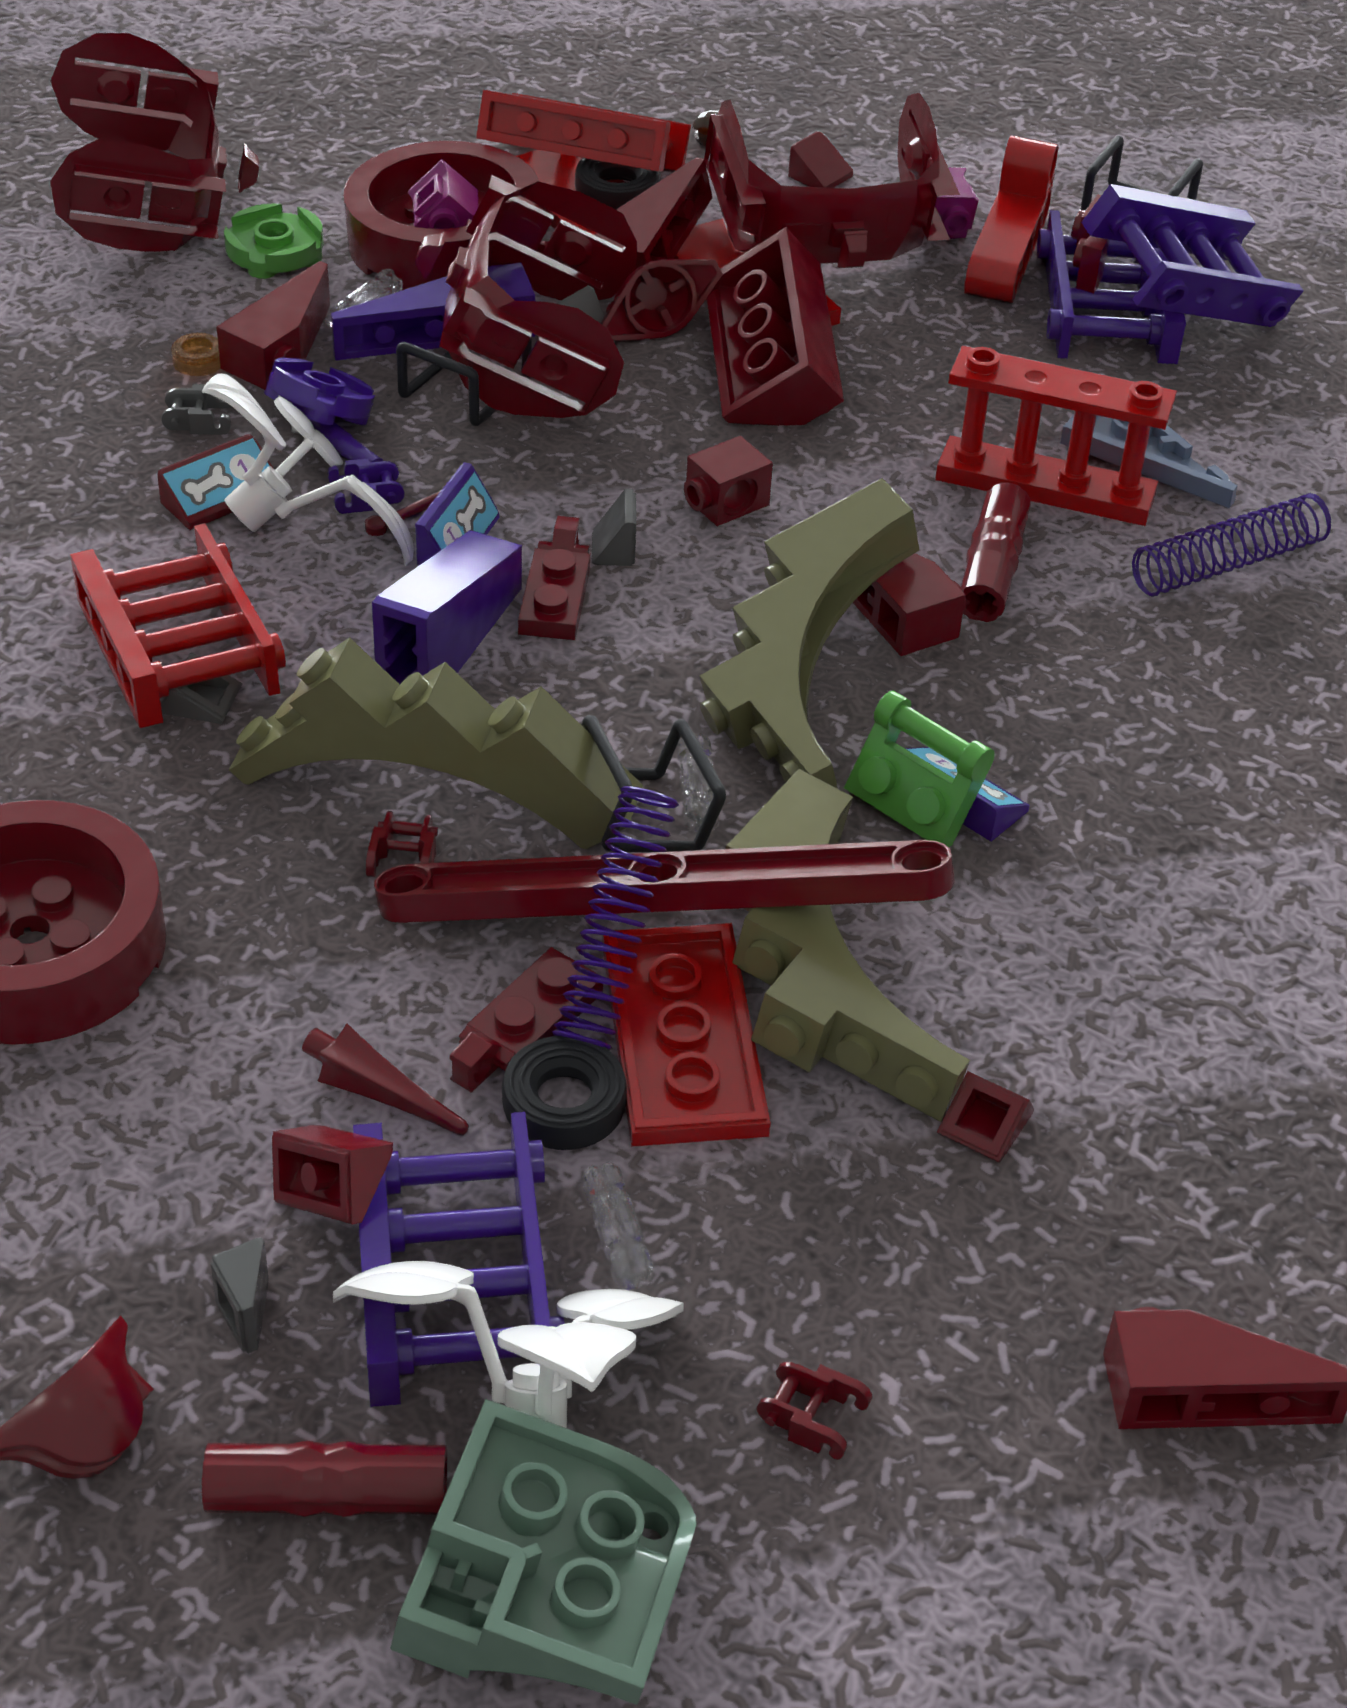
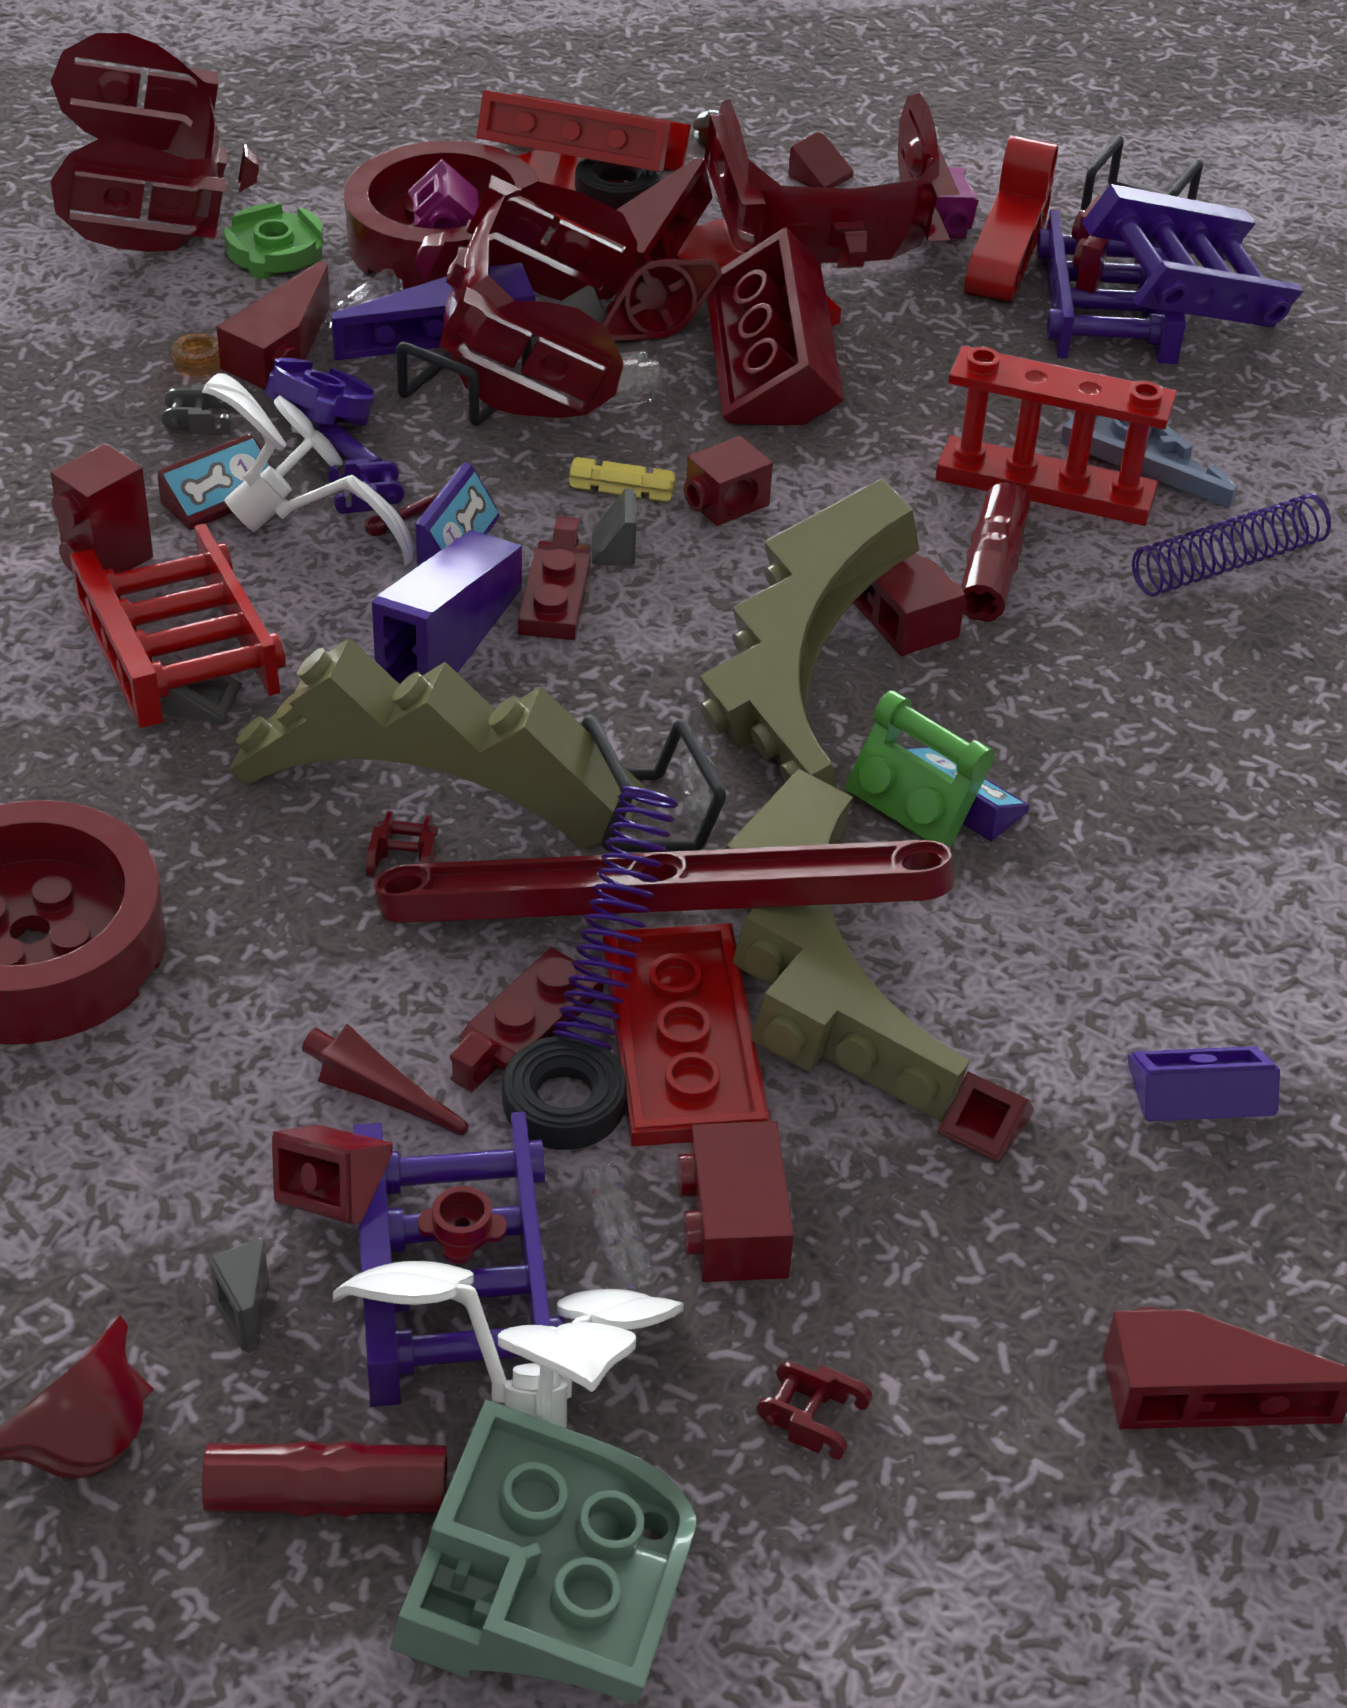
none -> dark red brick [50,443,153,573]
none -> dark red plate [418,1186,507,1264]
none -> light yellow axle [569,457,676,503]
none -> clear brick [602,350,662,410]
none -> dark red brick [677,1121,794,1282]
none -> dark purple slope [1128,1046,1280,1122]

